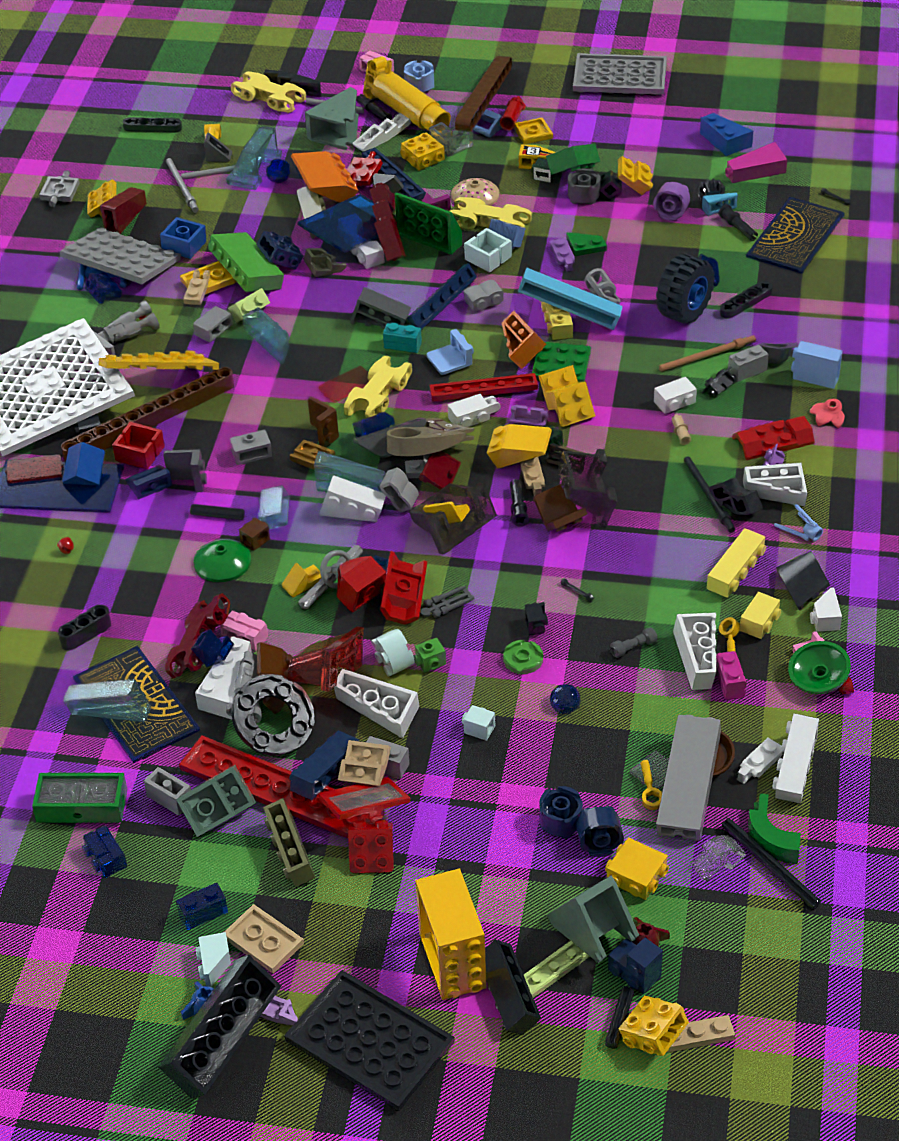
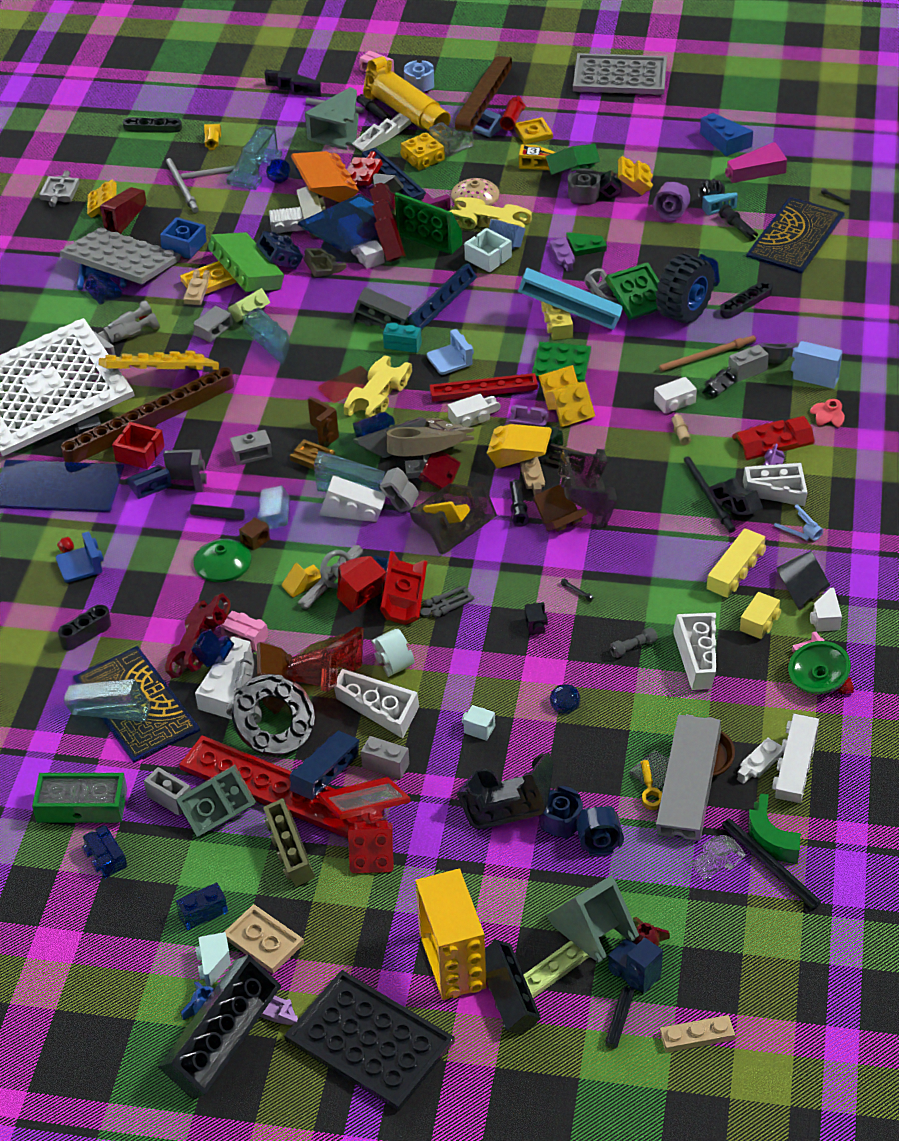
clear red piece [5,454,64,484] -> none
blue slope [63,442,105,486] -> none
dark grey slope [204,132,232,162] -> none
light yellow piece [231,71,306,113] -> none
tan slope [338,740,391,786] -> none
bright green brick [413,638,446,673] -> none
light grey brick [464,280,504,312] -> none
orange wedge [502,311,546,369] -> none
bright green tile [503,640,543,674] -> none
brick [531,158,556,183] -> none
yellow brick [605,837,669,900] -> none
yellow brick [618,995,689,1056] -> none
dark pink brick [716,651,747,700] -> none
yellow piece [719,617,740,652] -> none
none -> blue bracket [56,531,104,583]
none -> white brick [269,206,304,233]
none -> black windscreen [456,752,554,829]
none -> green plate [605,262,660,320]

